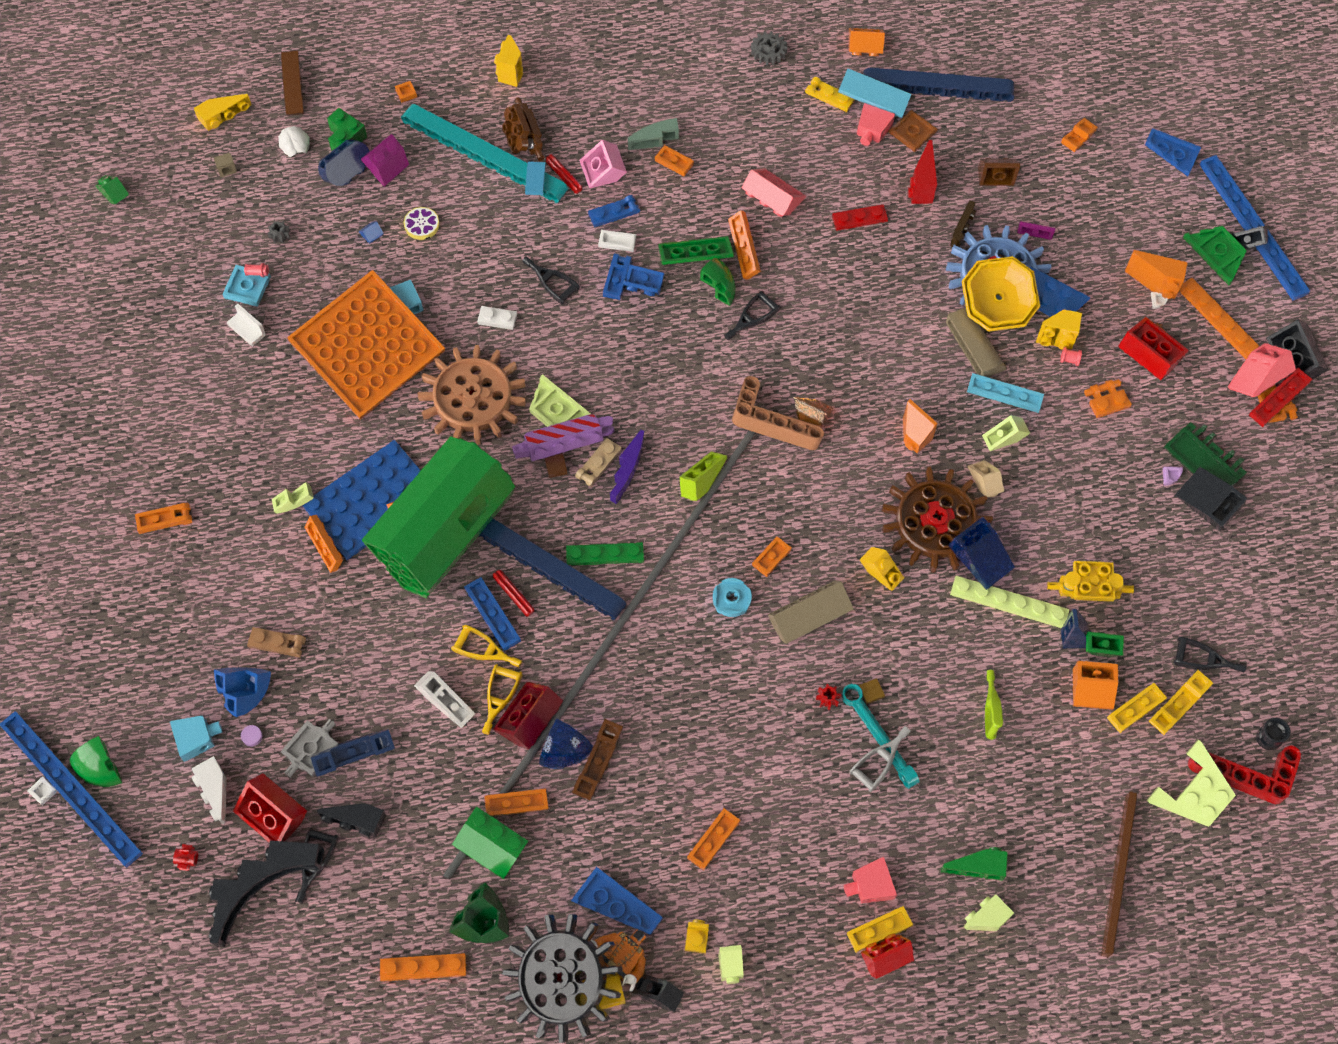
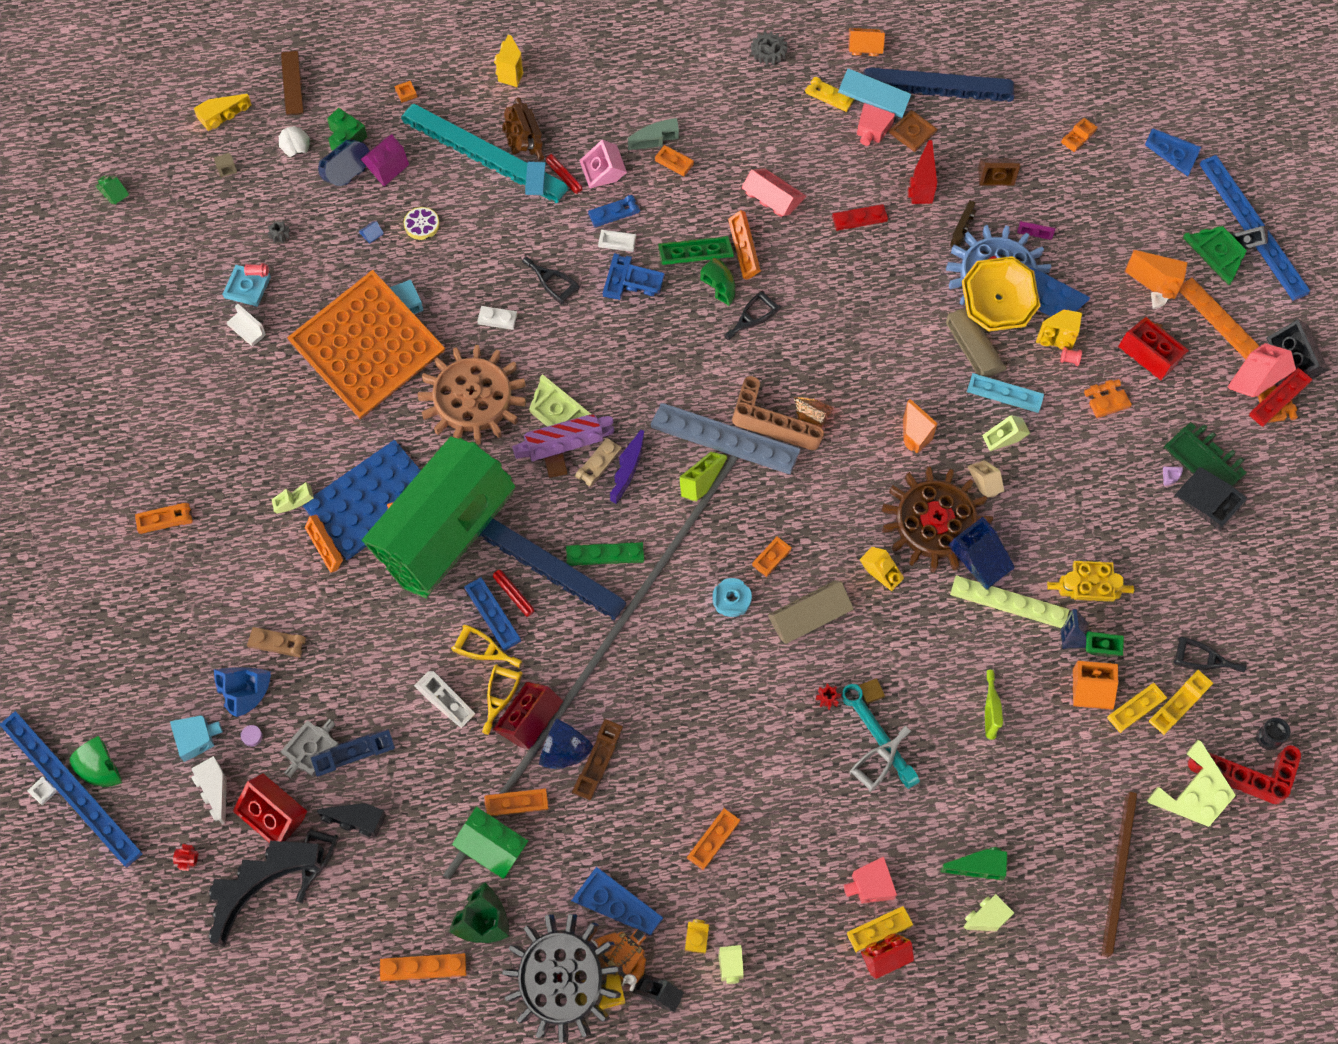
none -> sand blue plate [651,403,800,475]

